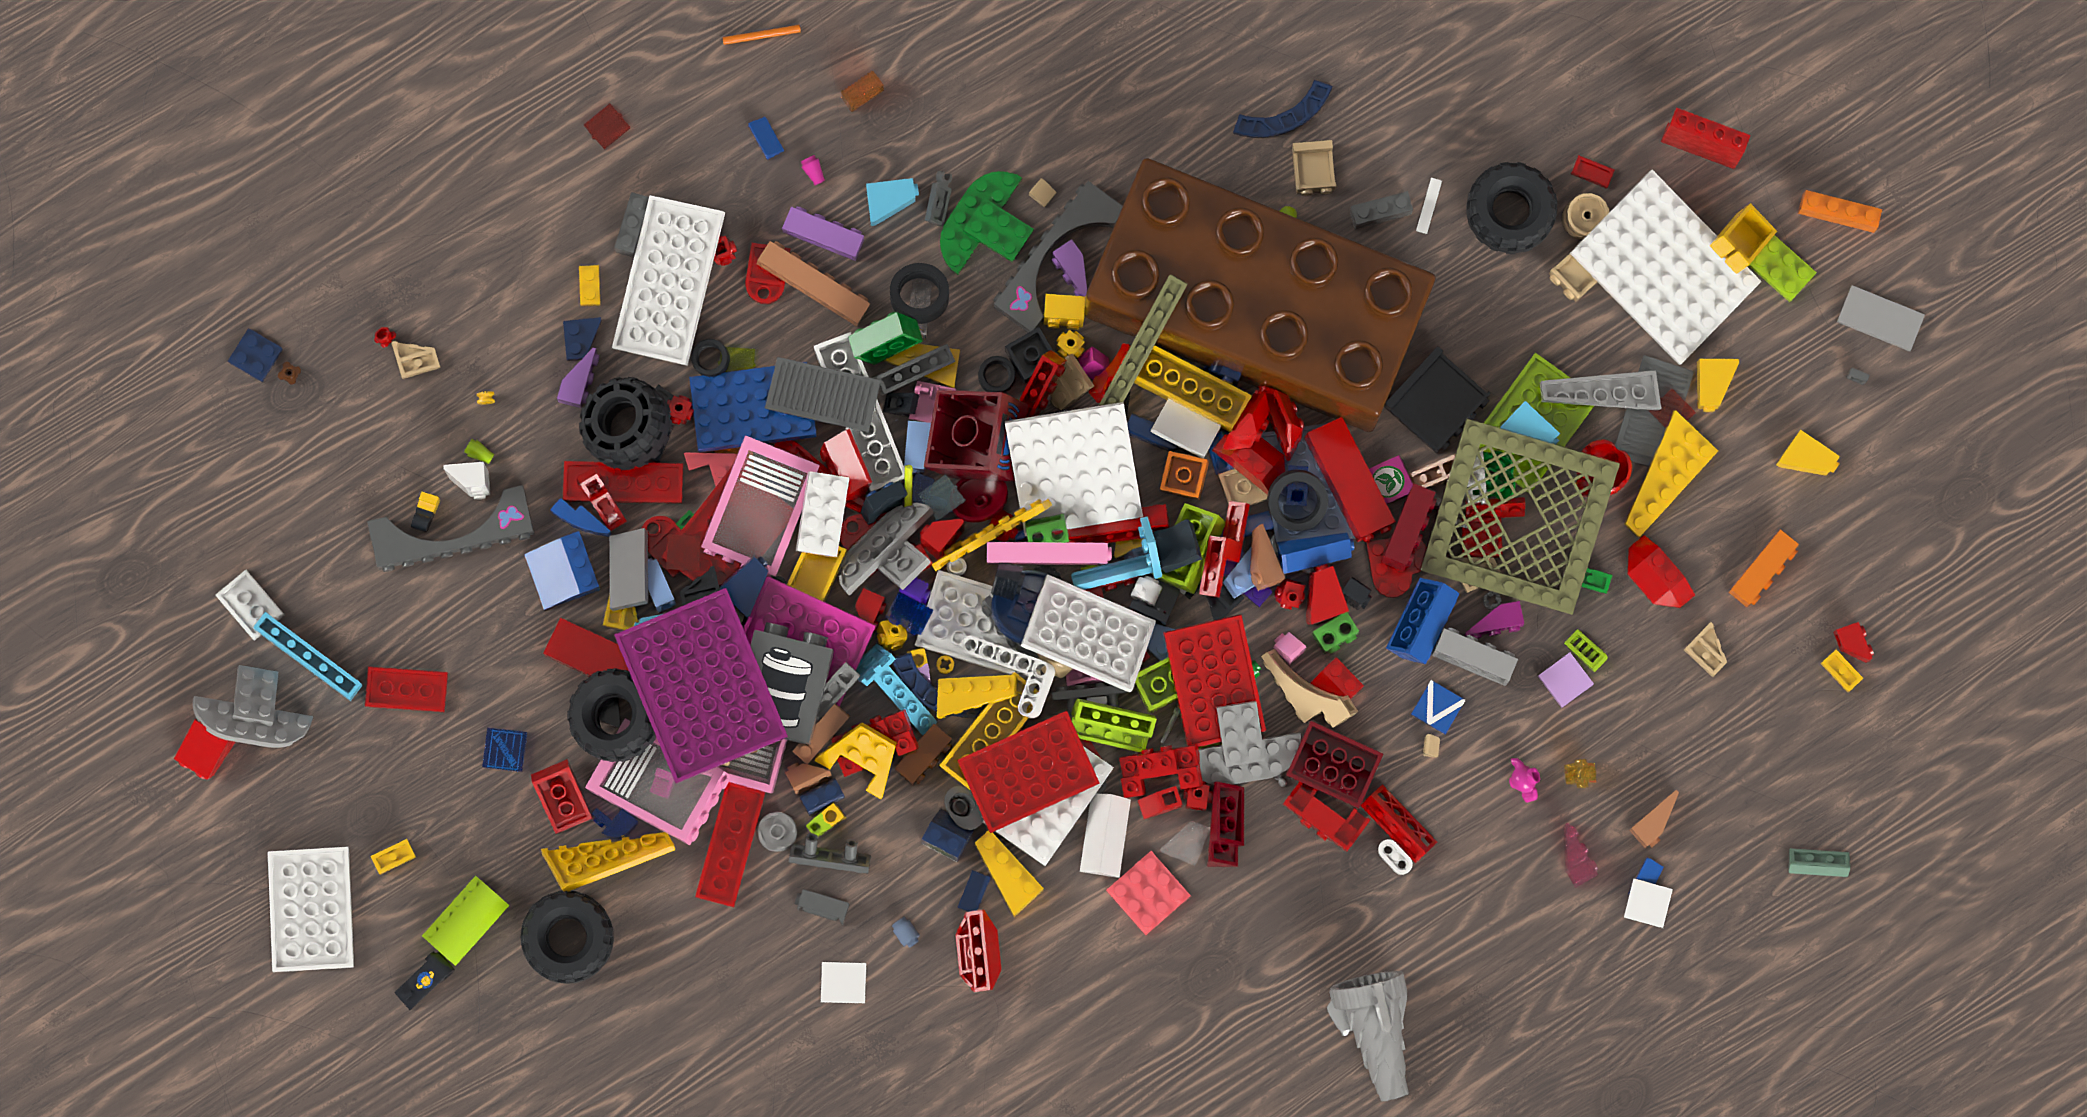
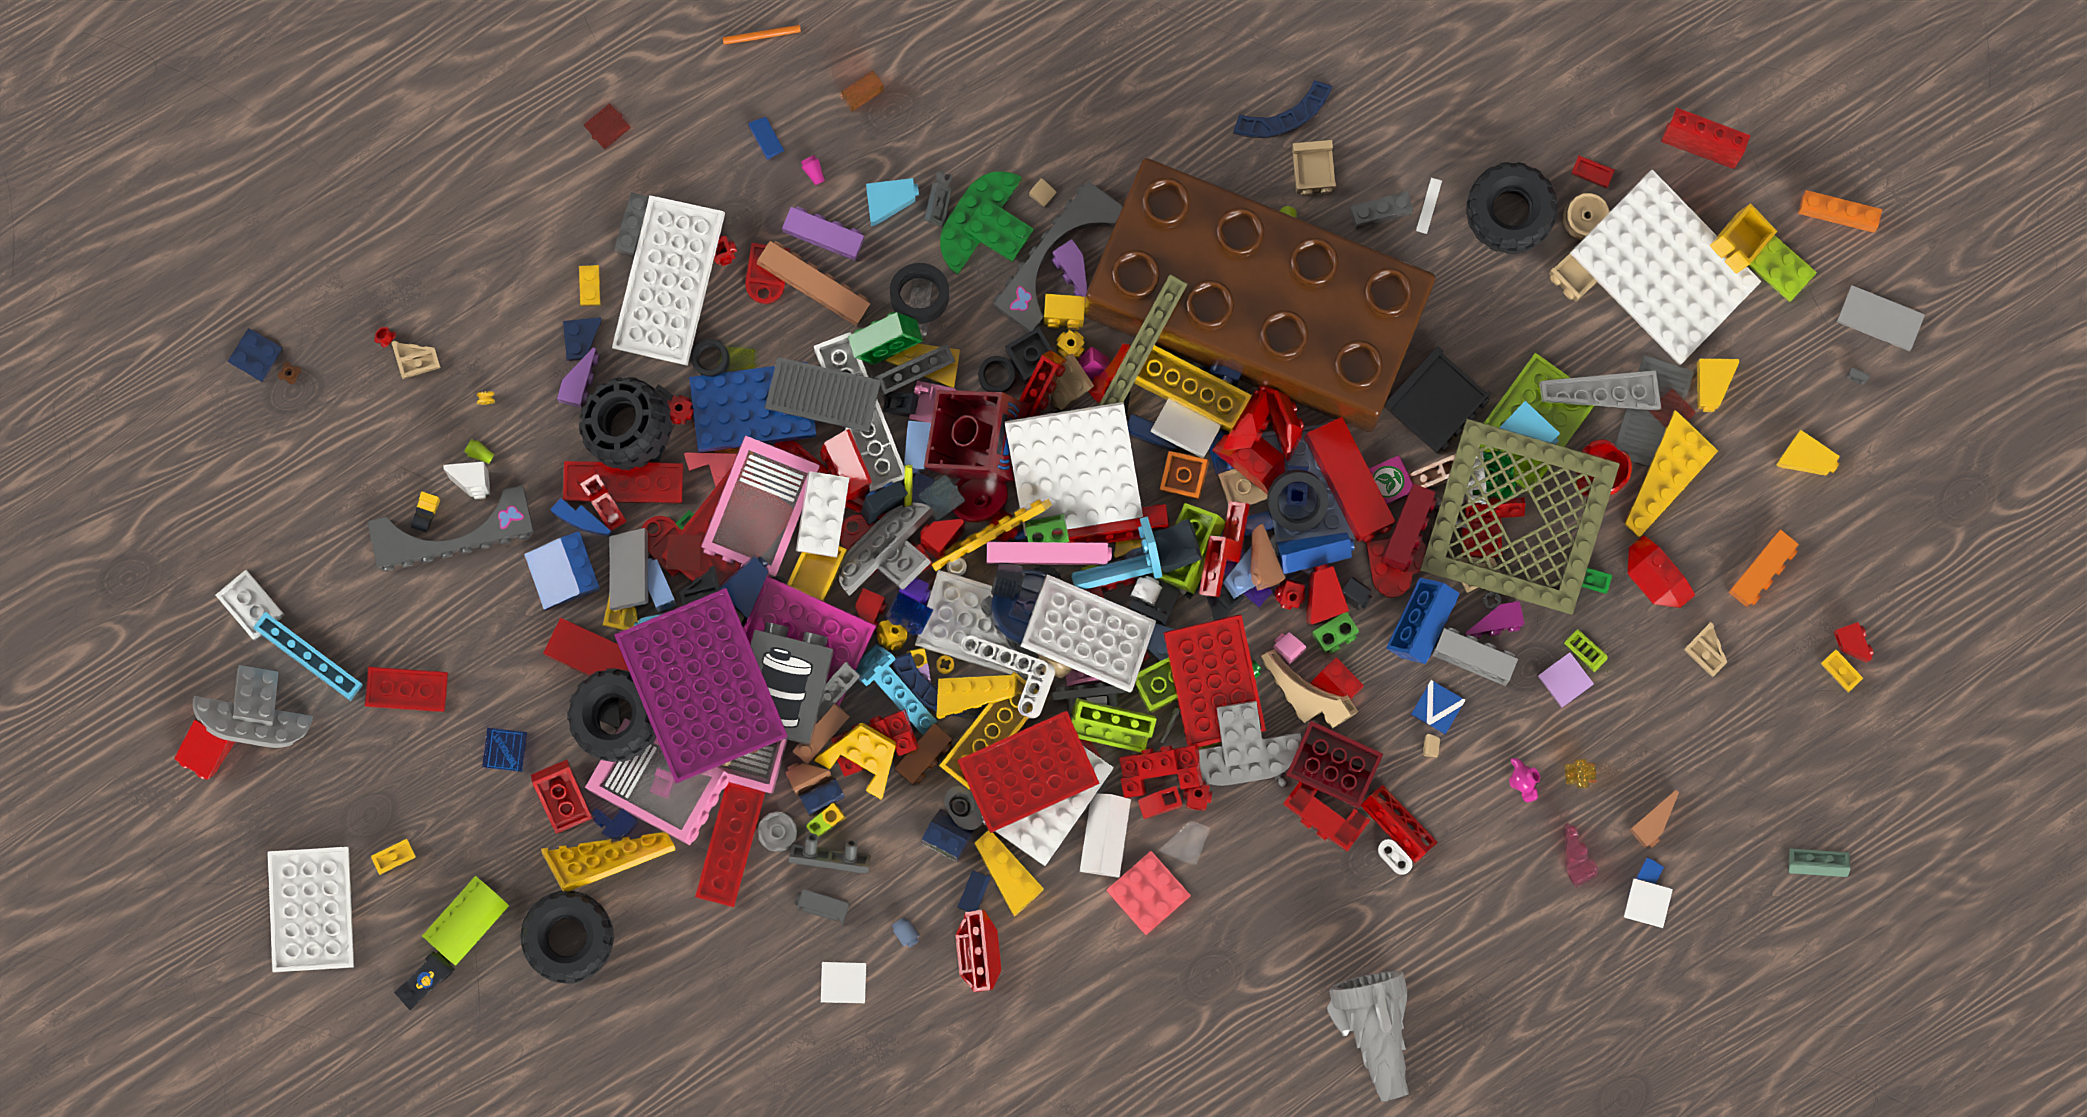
dark red slope [1207,781,1244,867] -> none

